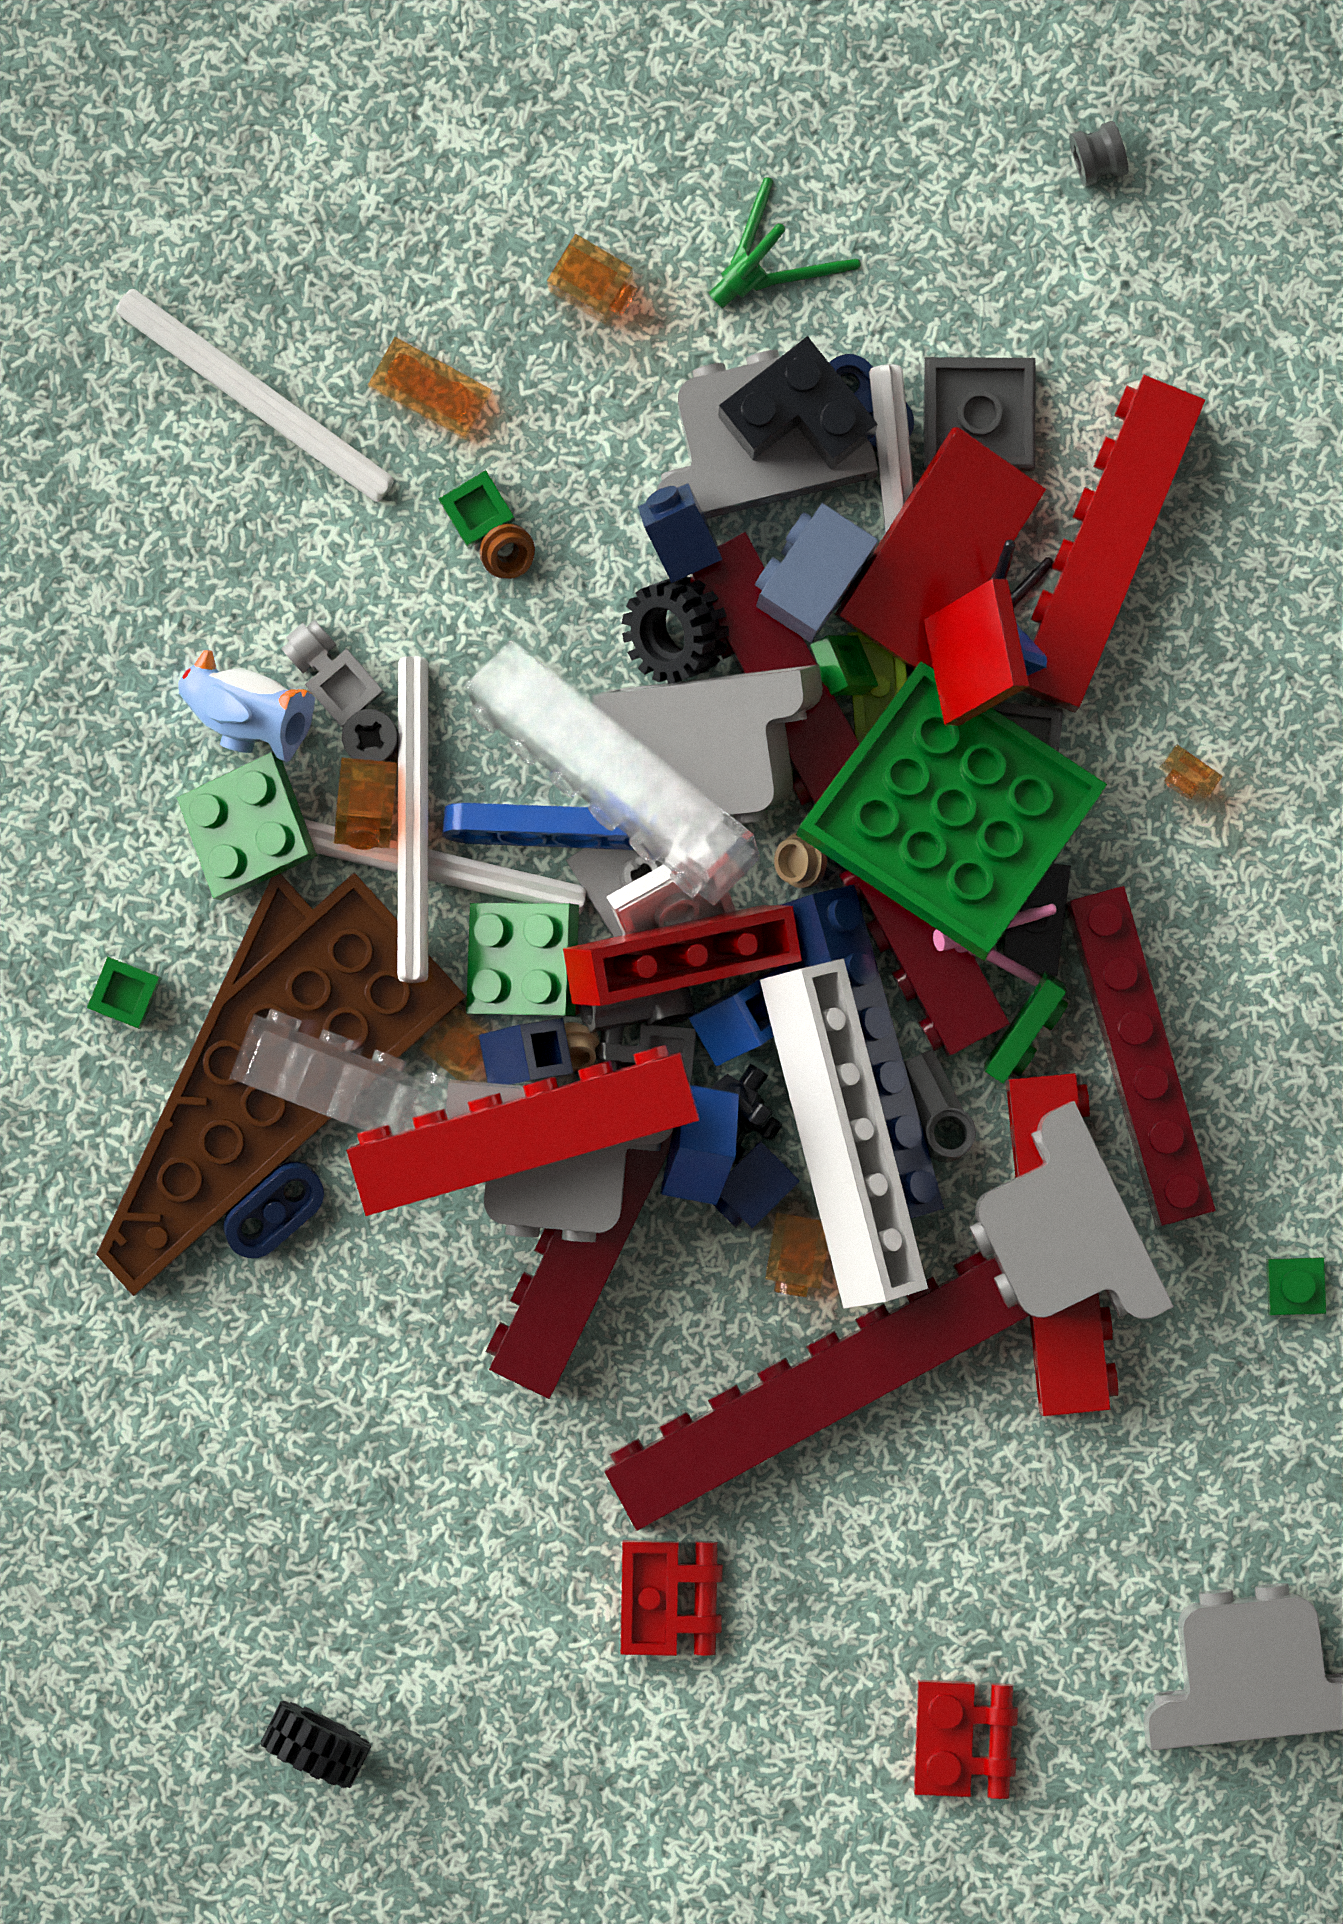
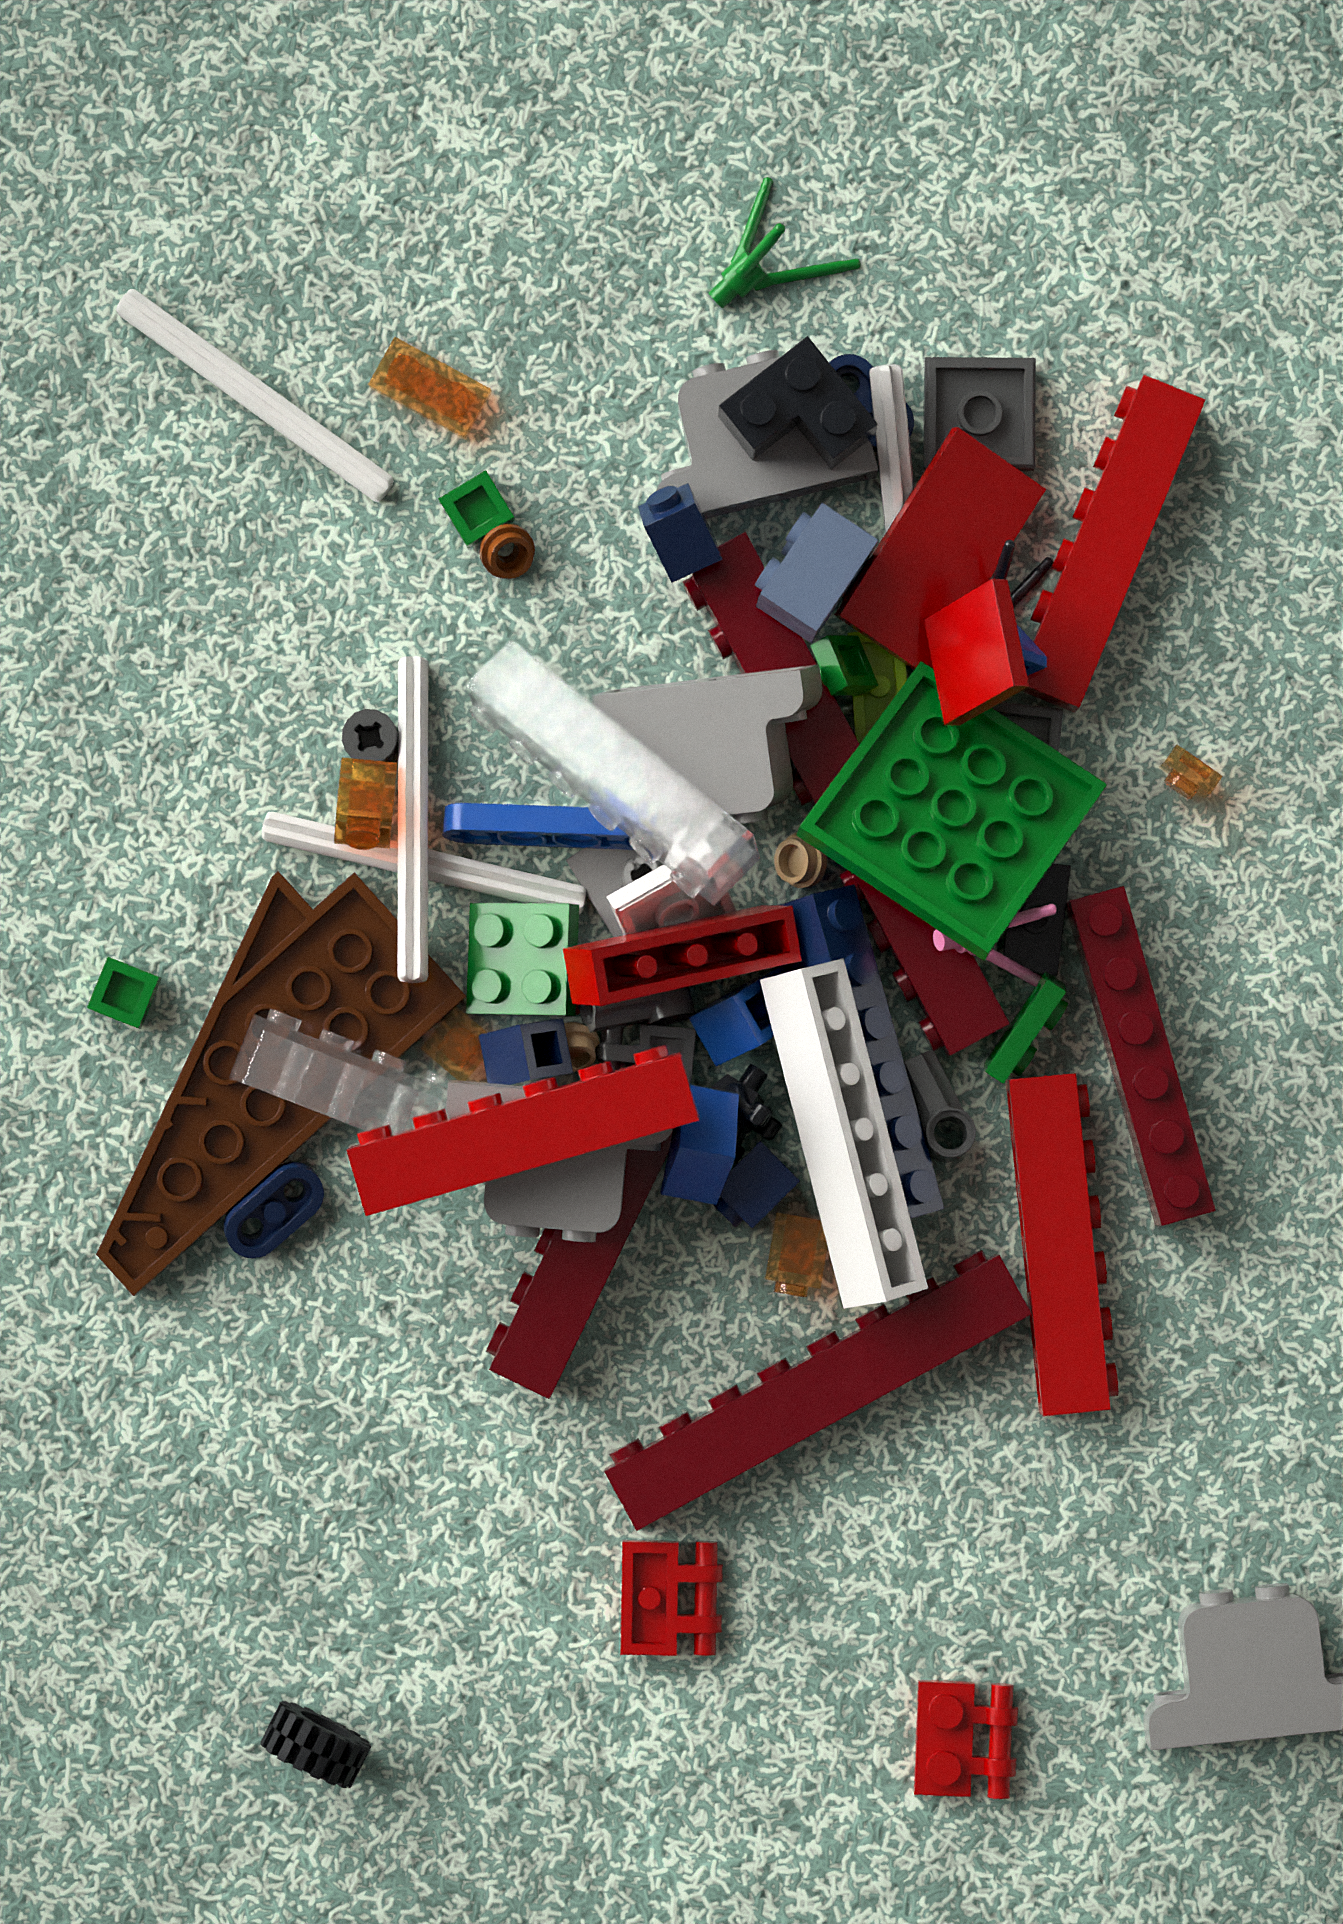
plate [176,752,317,901] -> none
light blue animal [179,650,315,763] -> none
light grey plate [281,620,384,728] -> none
clear orange brick [547,233,637,324] -> none
black tyre [622,576,729,684] -> none
light grey brick [969,1101,1174,1319] -> none
dark grey wheel [1069,121,1129,187] -> none
green plate [1266,1257,1326,1315] -> none

